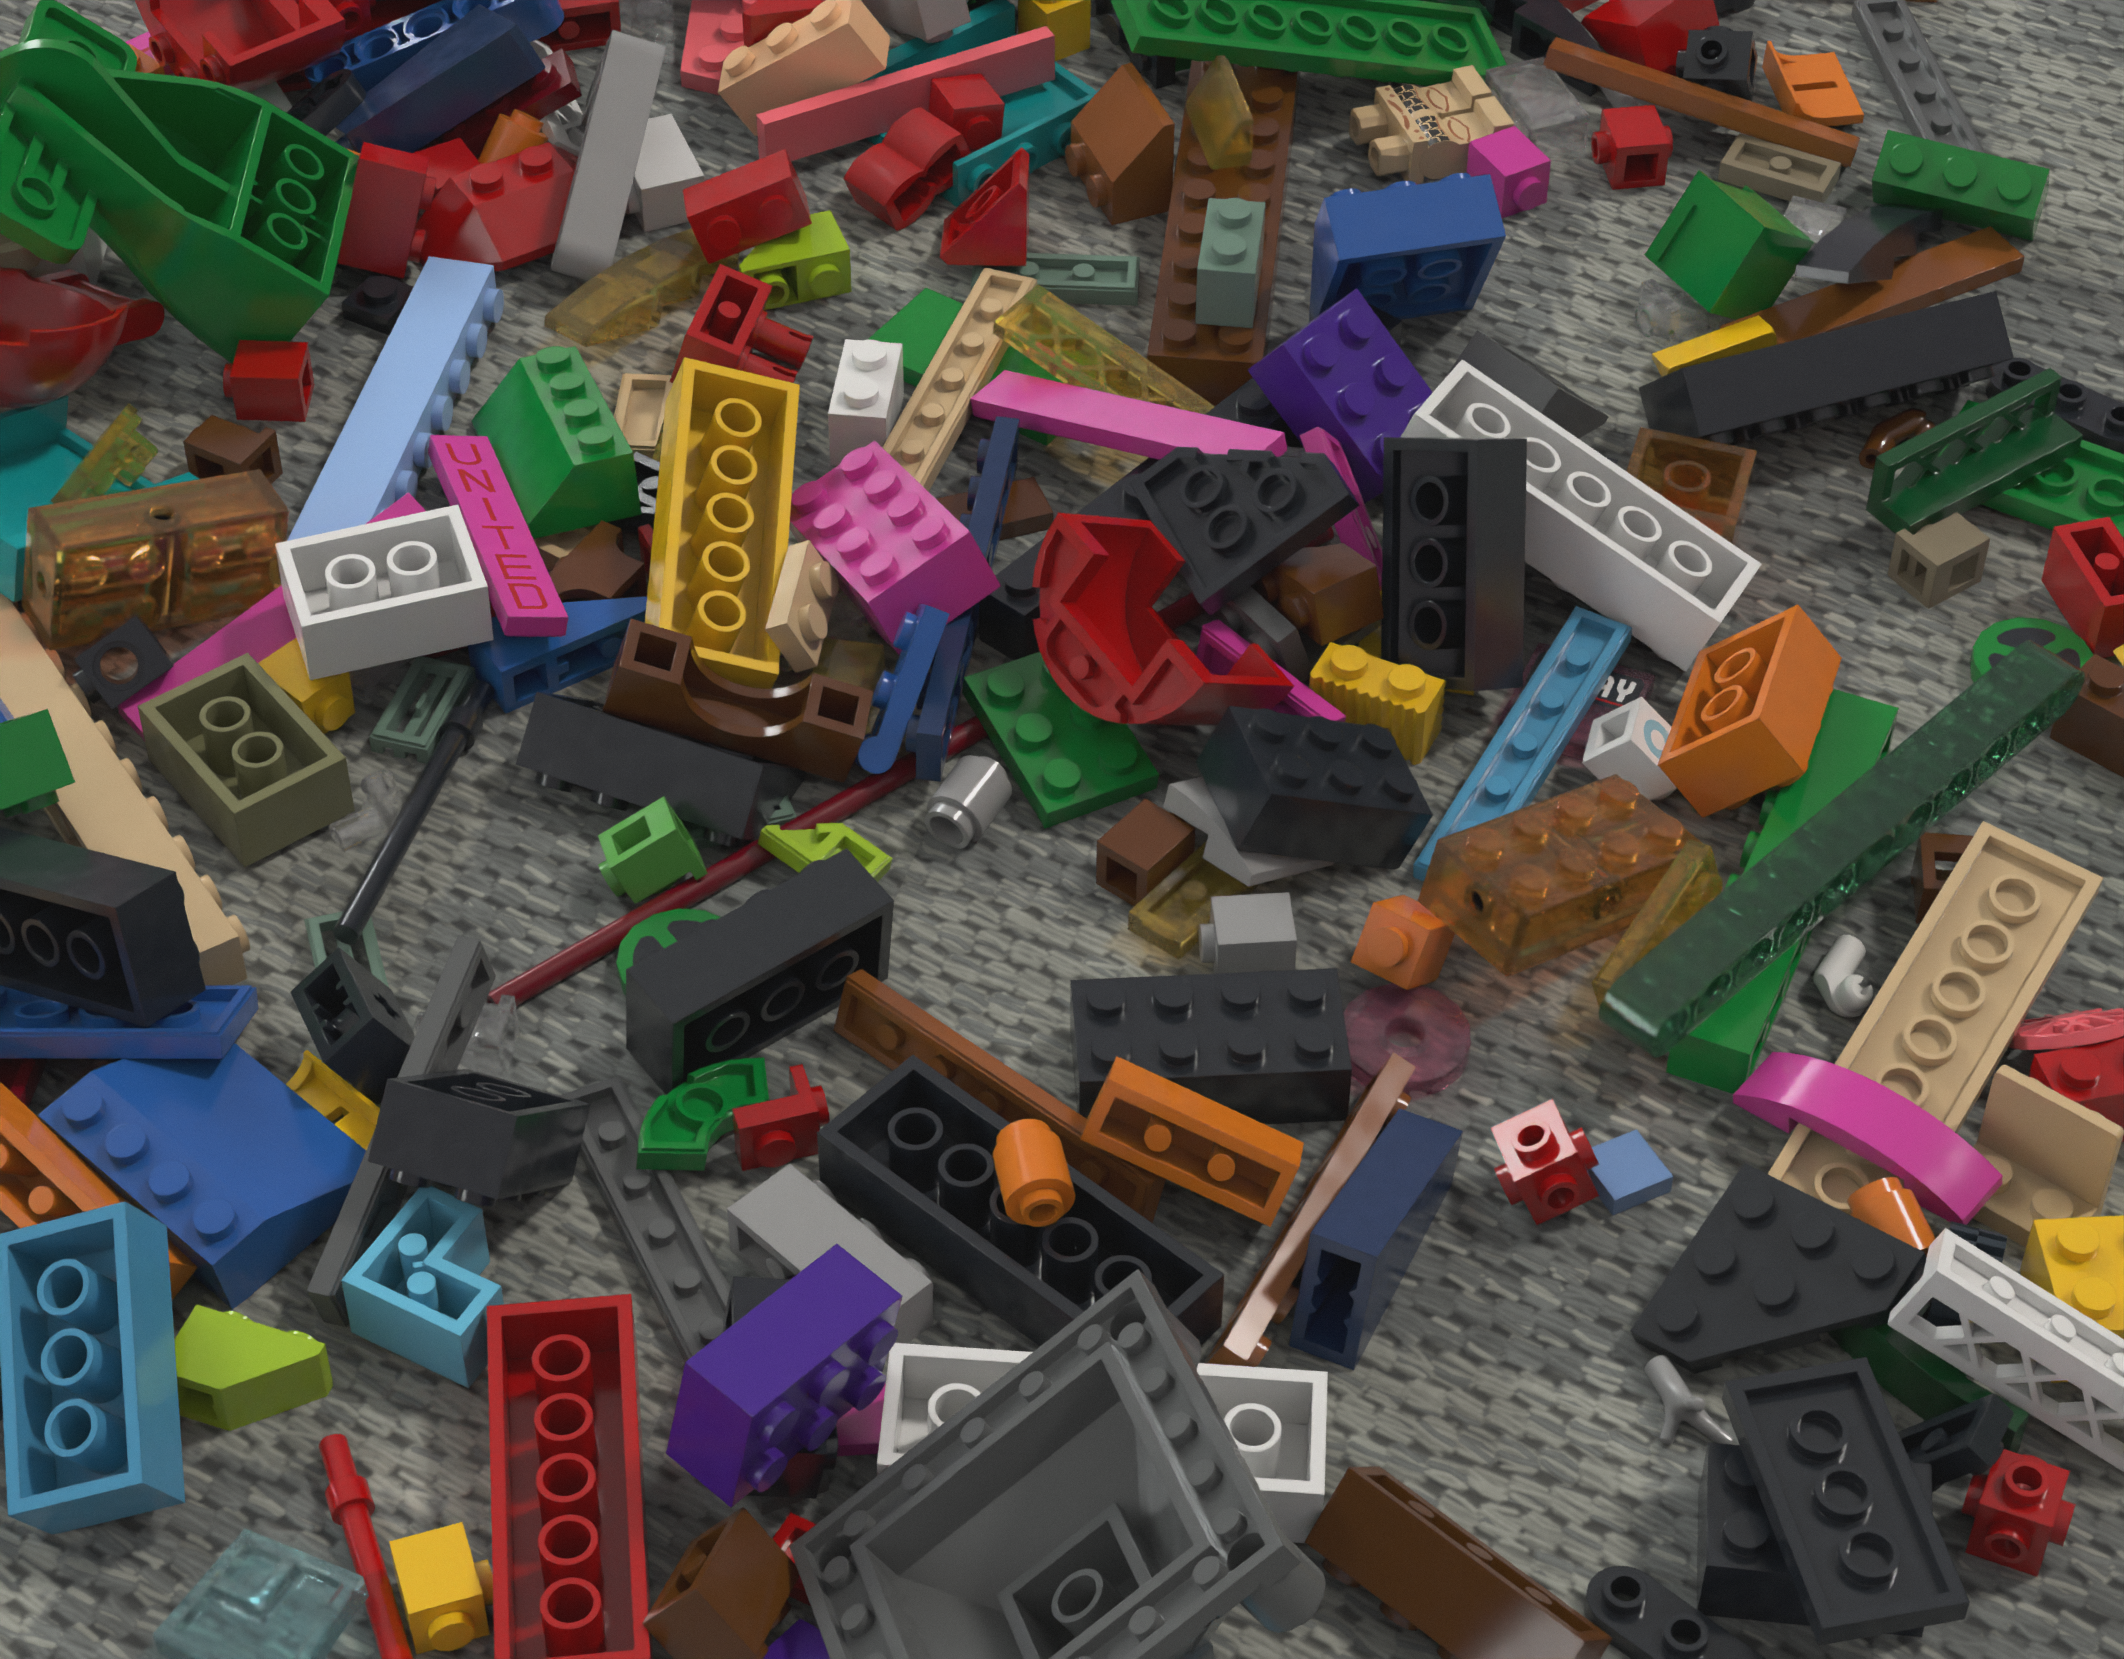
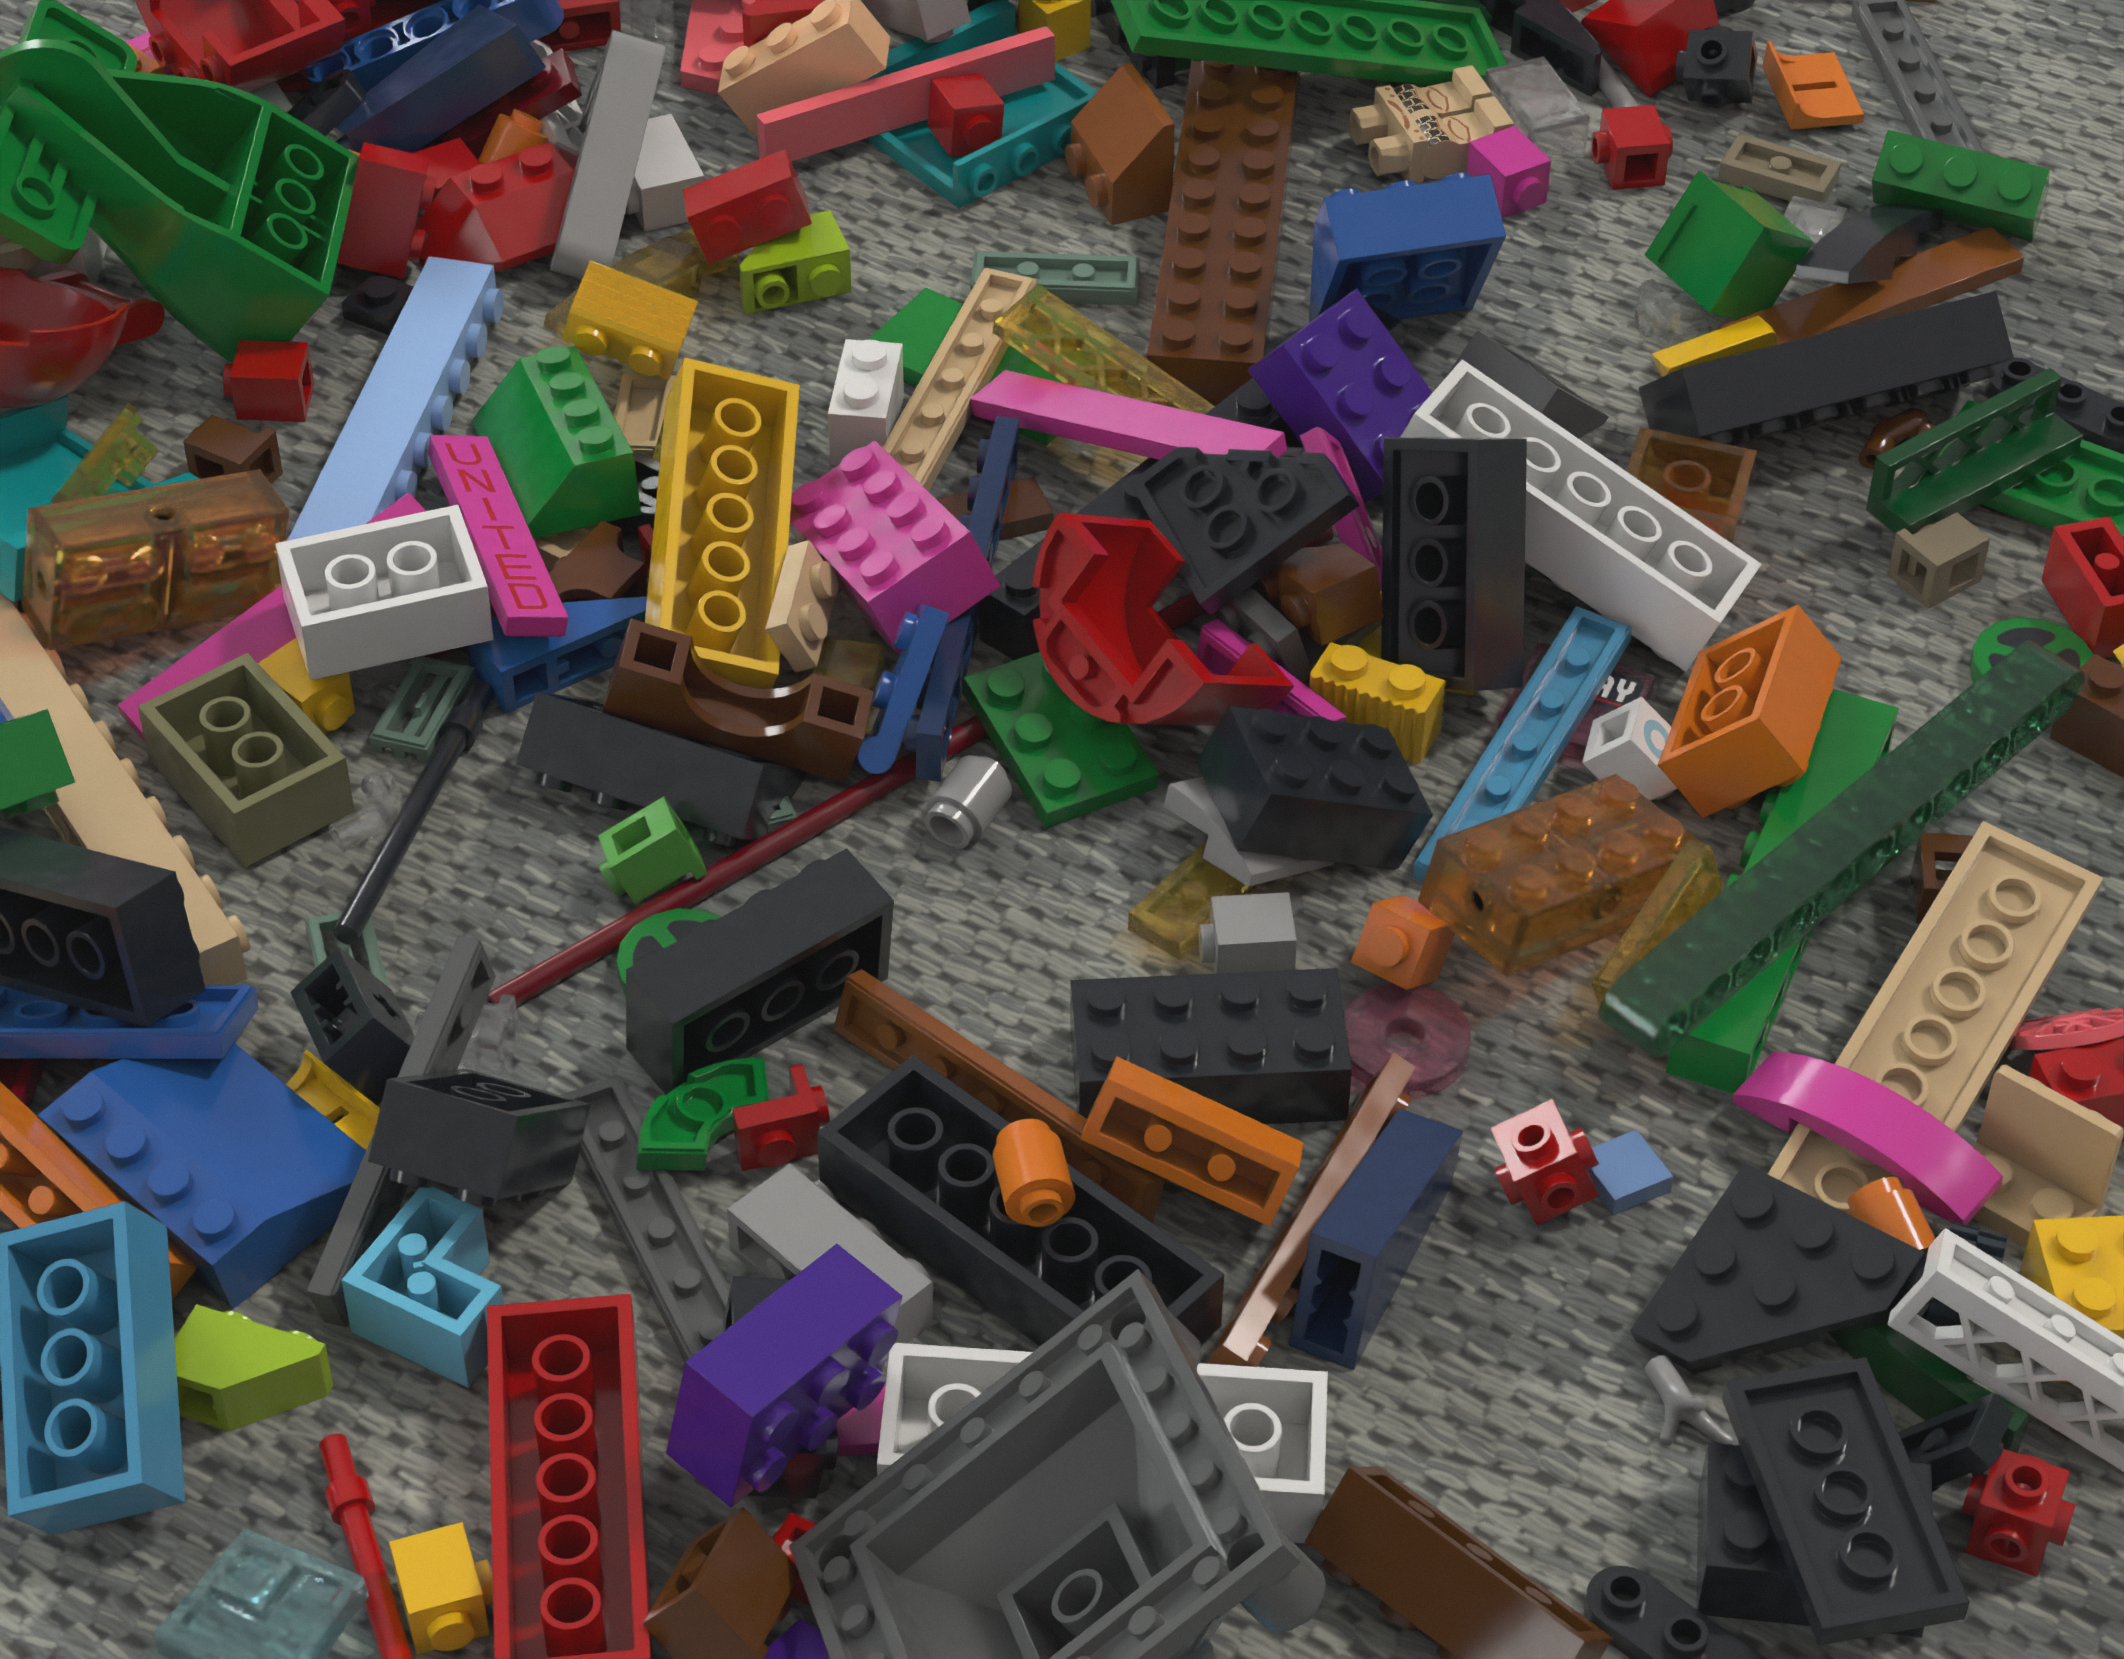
black brick [72,611,174,710] -> none
red brick [669,264,814,383] -> none
lime tile [758,823,893,882] -> none
red brick [843,107,971,231] -> none
red slope [940,147,1029,266] -> none
reddish brown brick [1096,798,1196,913] -> none
clear yellow slope [1186,55,1254,169] -> none
sand green brick [1195,198,1266,328] -> none
dark orange tile [1543,37,1861,168] -> none
white arm [1813,935,1874,1018] -> none
none -> yellow brick [562,260,698,380]

